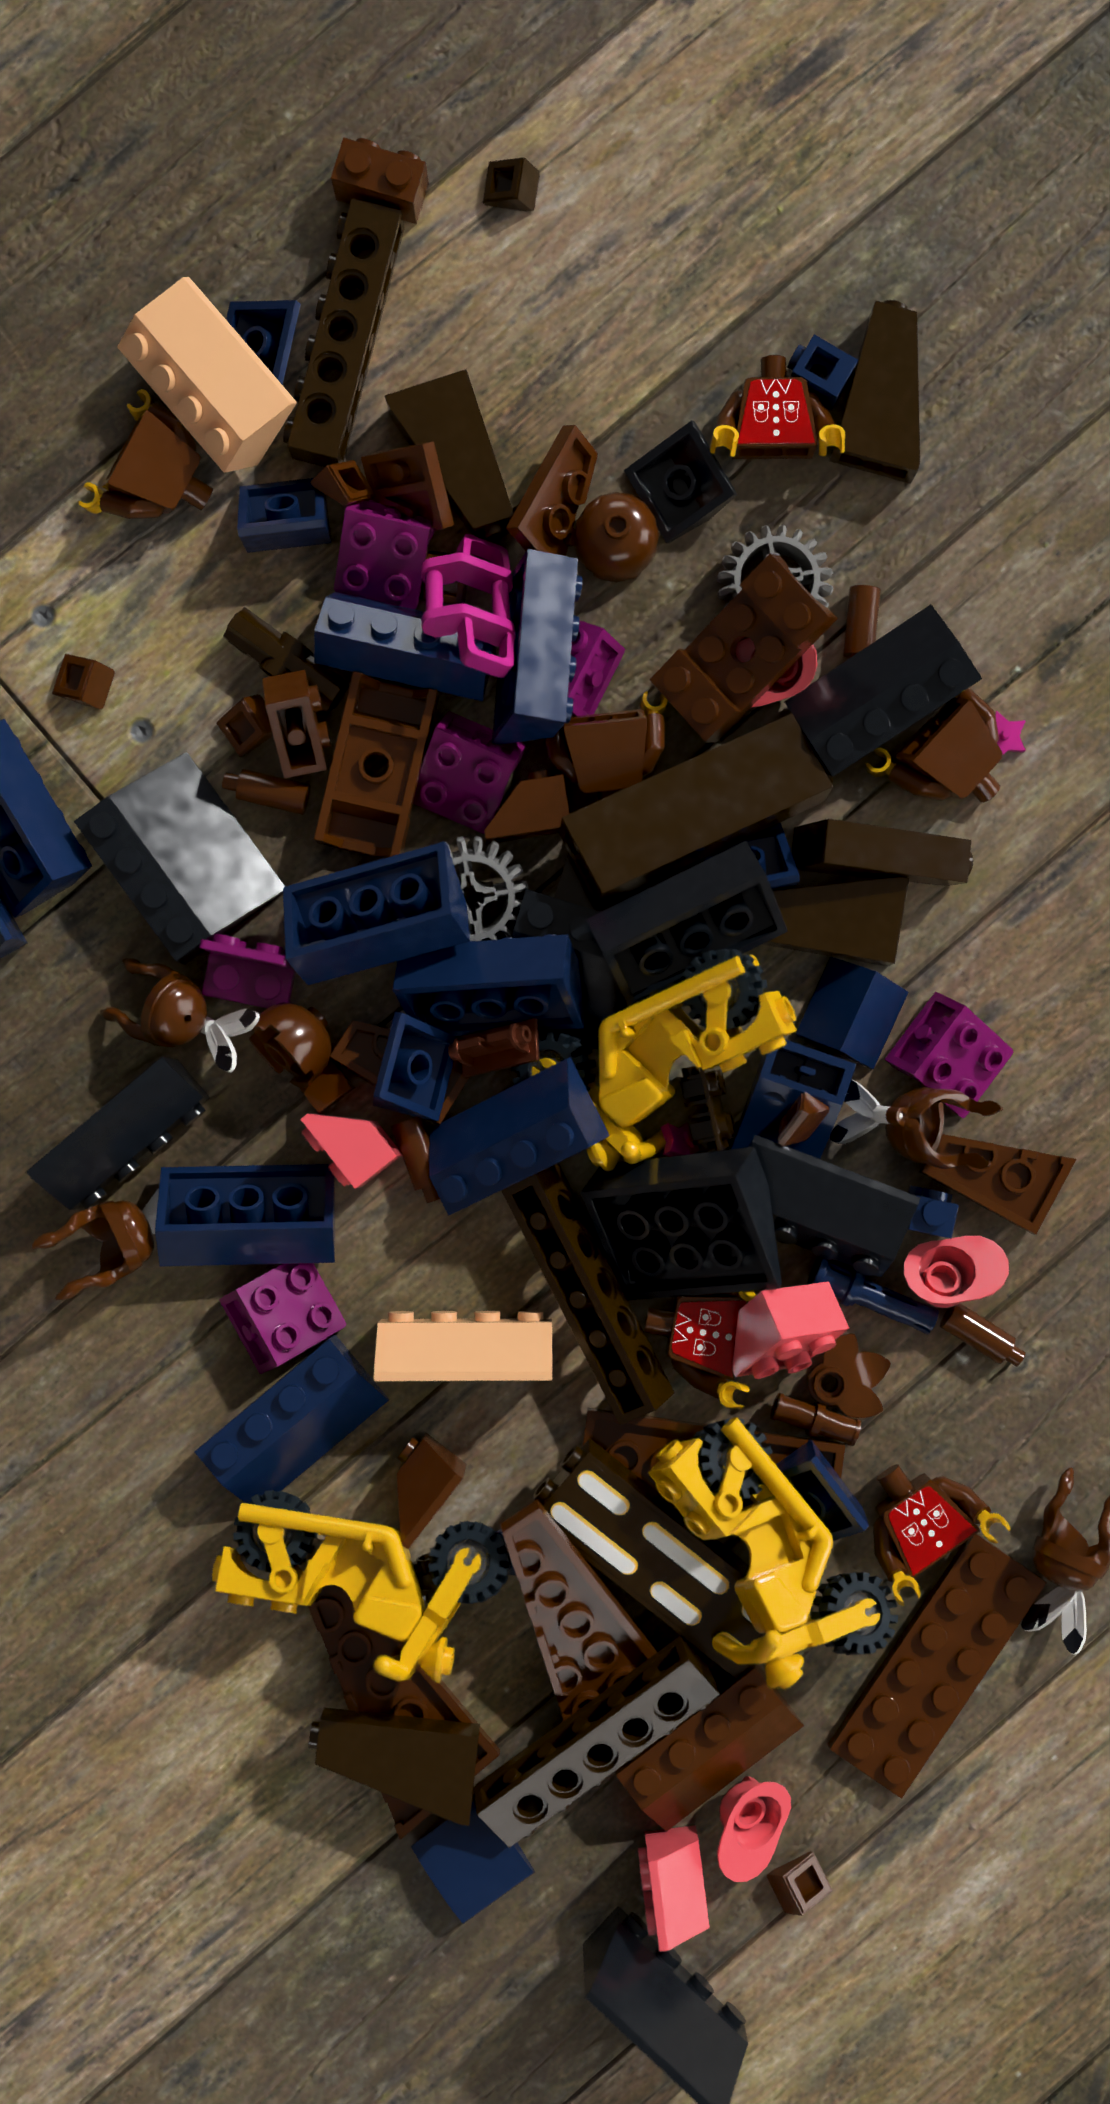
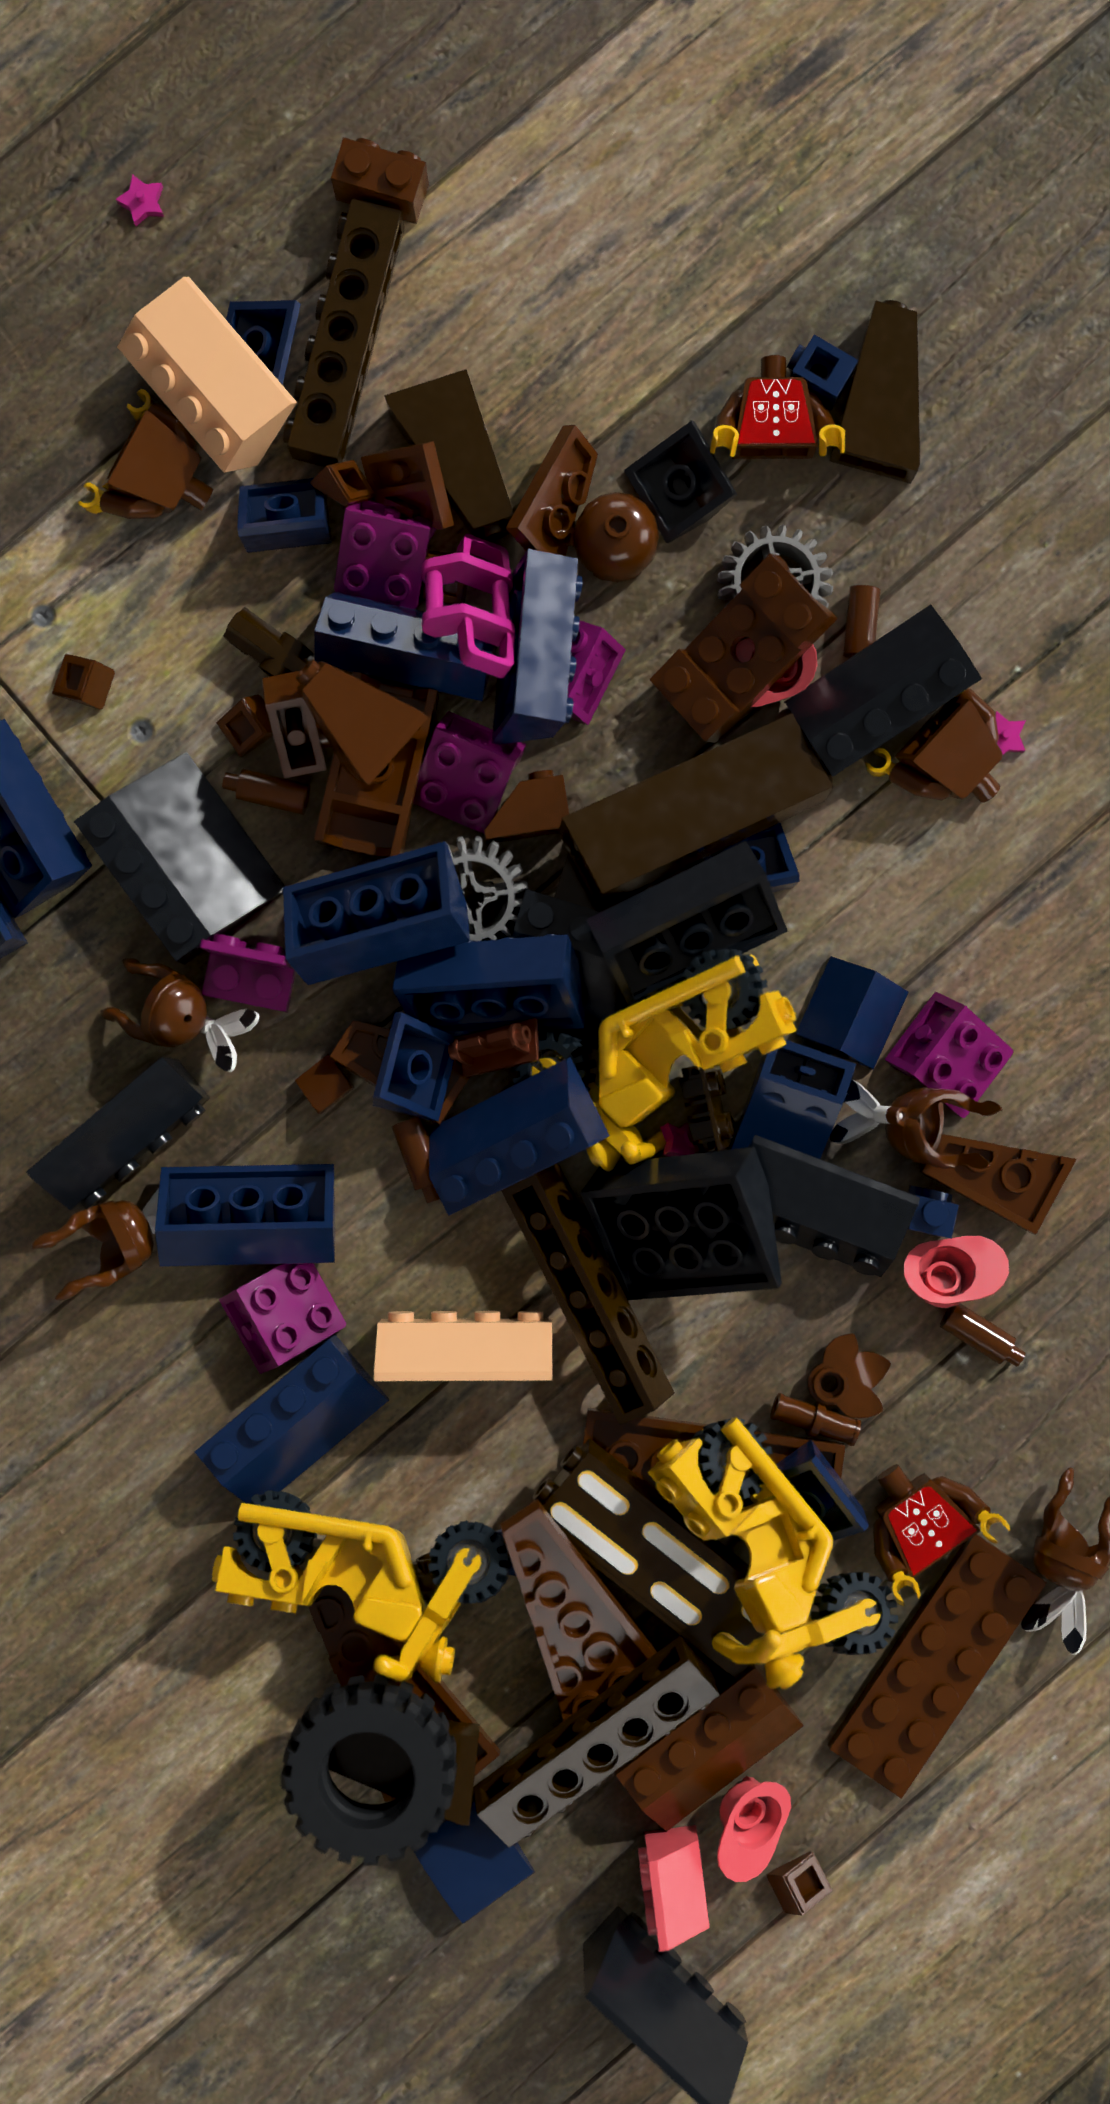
reddish brown cylinder [249,1002,331,1089] -> none
coral slope [301,1114,402,1189] -> none
reddish brown slope [397,1433,467,1549] -> none
dark brown slope [483,157,540,211] -> none
reddish brown torso [544,691,668,800] -> none
torso [644,1291,756,1409] -> none
coral slope [732,1281,849,1379] -> none
dark brown slope [763,877,910,966] -> none
reddish brown slope [777,1092,830,1146] -> none
dark brown slope [792,819,973,886] -> none
dark blue pin [807,1257,939,1335] -> none
none -> dark pink piece [115,174,164,227]
none -> black tyre [280,1674,457,1866]
none -> reddish brown slope [295,659,428,785]

